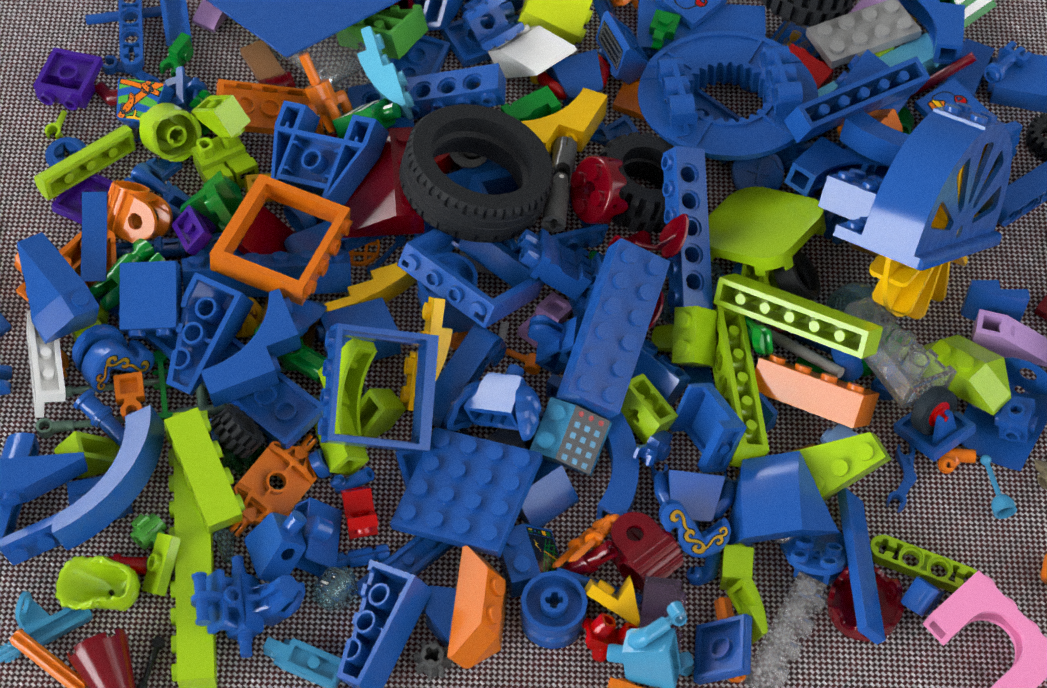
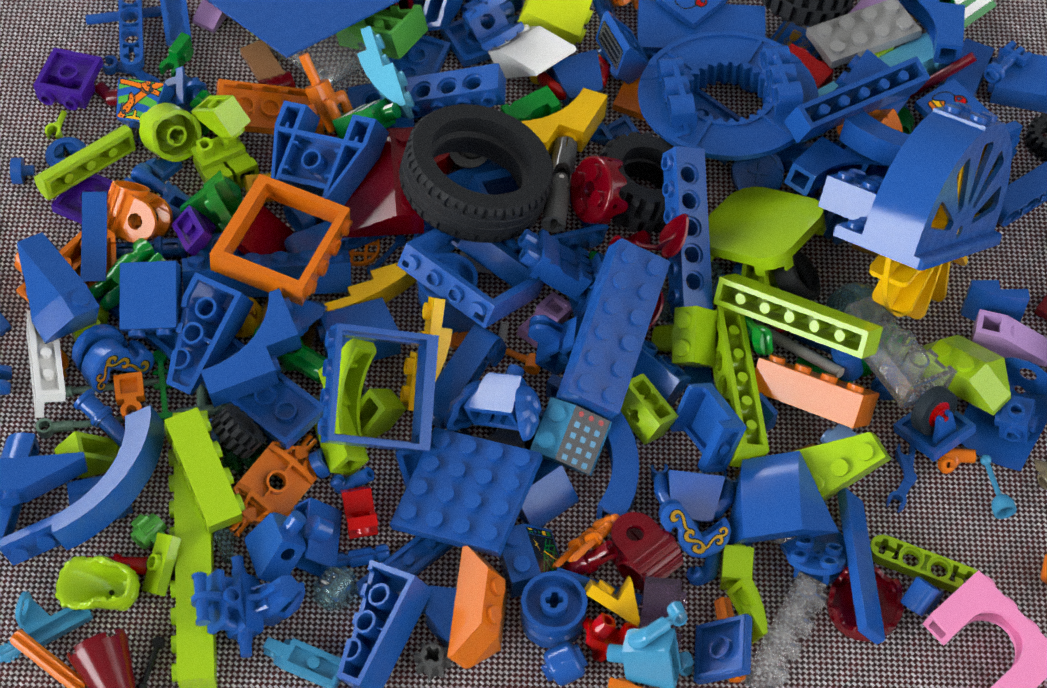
blue plate [633,430,673,466] -> none
green plate [649,9,681,51] -> none
none -> blue tile [10,157,35,184]
none -> blue head [541,641,588,687]

